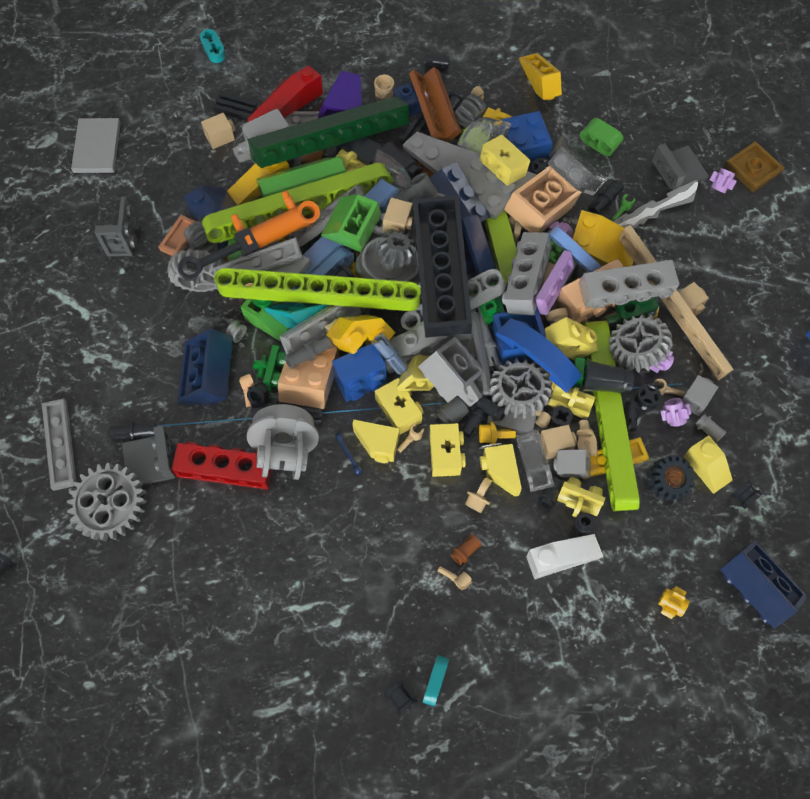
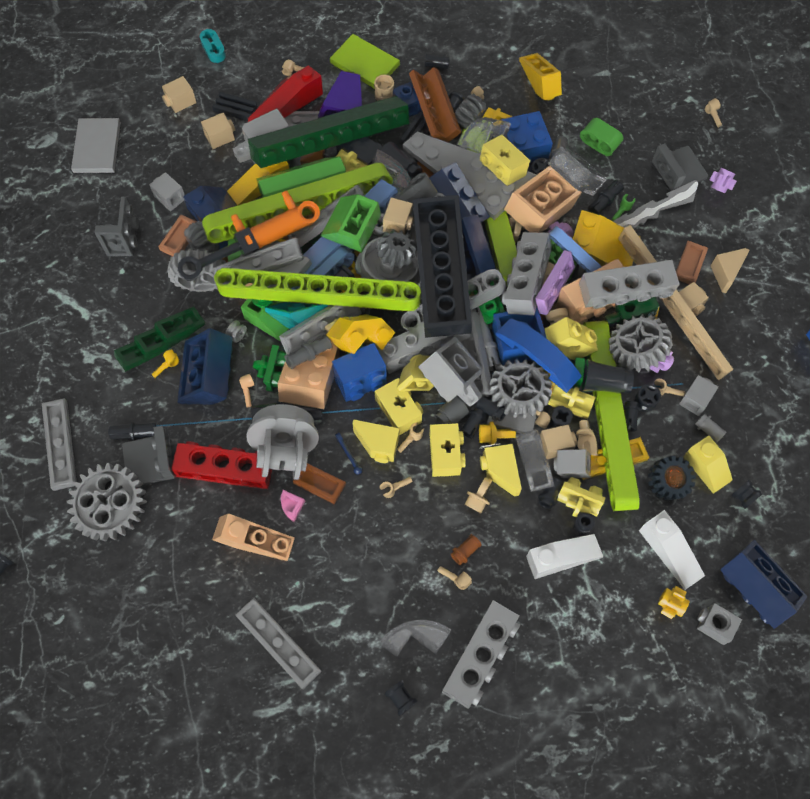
black bush [247,383,270,405] -> none
sand blue axle [372,334,408,374] -> none
teal beam [423,655,449,707] -> none
lavender gear [660,398,691,426] -> none
pearl gold tile [724,141,784,193] -> none
none -> dark green slope [114,307,205,372]
none -> light grey brick [149,172,185,211]
none -> yellow hand [151,349,179,378]
none -> tan brick [162,76,196,113]
none -> light nougat slope [212,514,294,561]
none -> light grey tile [235,598,322,689]
none -> bright pink tile [281,490,305,522]
none -> tan hand [282,60,304,76]
none -> dark orange tile [293,463,346,504]
none -> lime tile [330,34,400,89]
none -> tan hand [380,477,412,498]
none -> clear brick [380,620,451,657]
none -> light grey brick [442,600,520,709]
none -> white slope [639,510,705,590]
none -> nougat tile [676,241,708,284]
none -> light grey brick [697,603,742,645]
none -> tan hand [705,98,722,127]
none -> tan slope [711,248,749,293]

